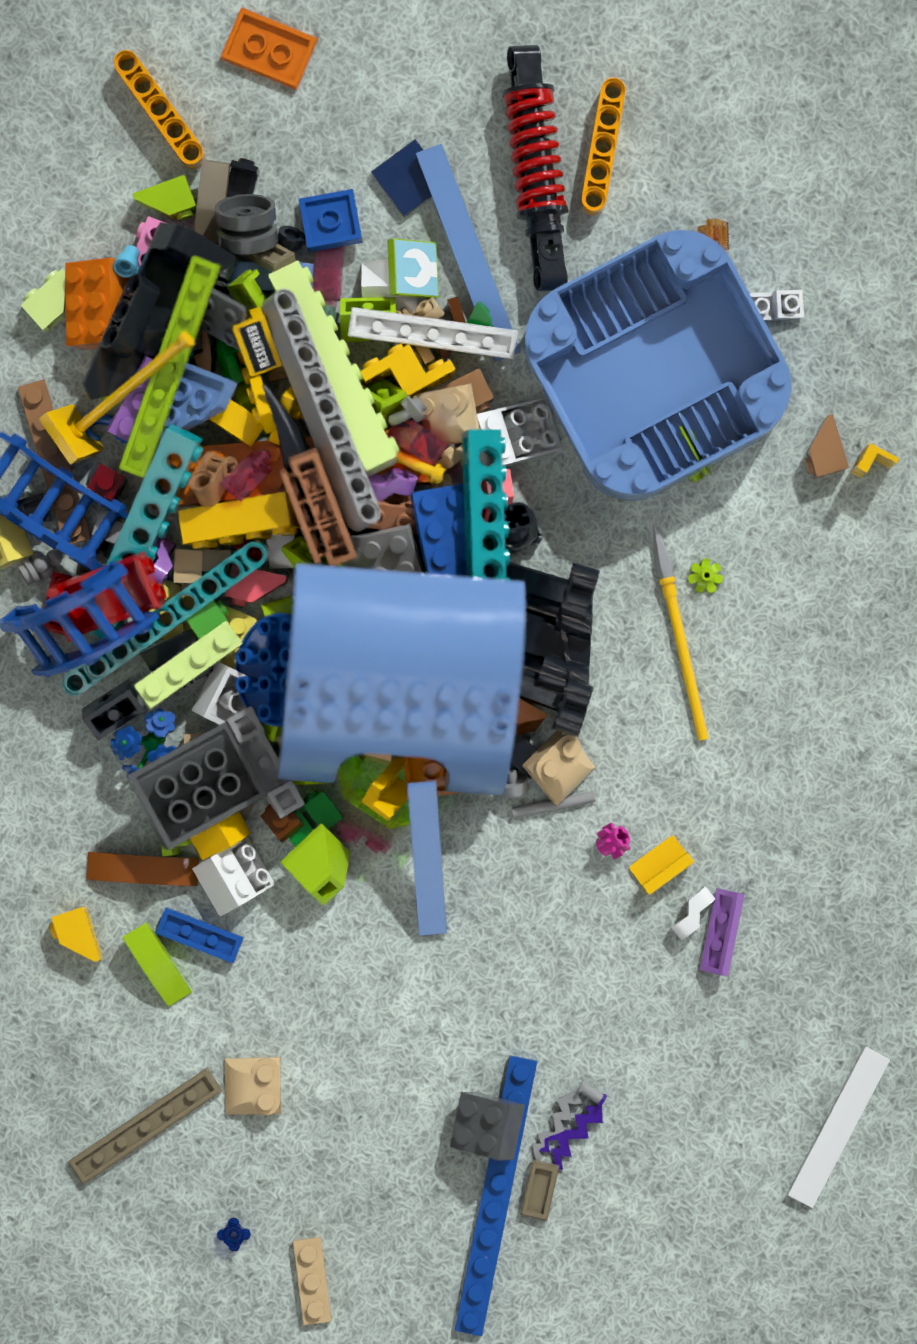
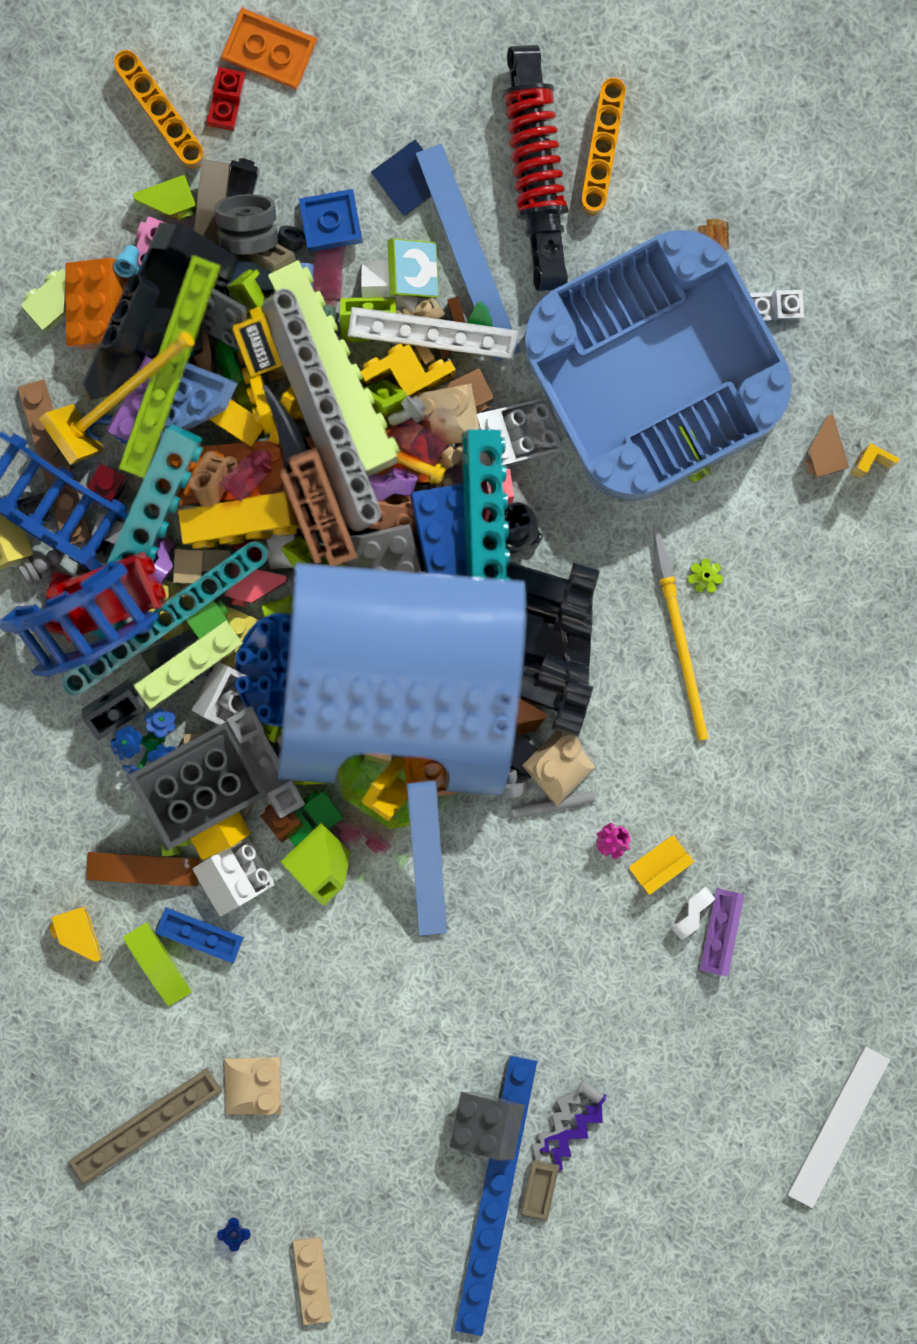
none -> red slope [207,67,246,131]

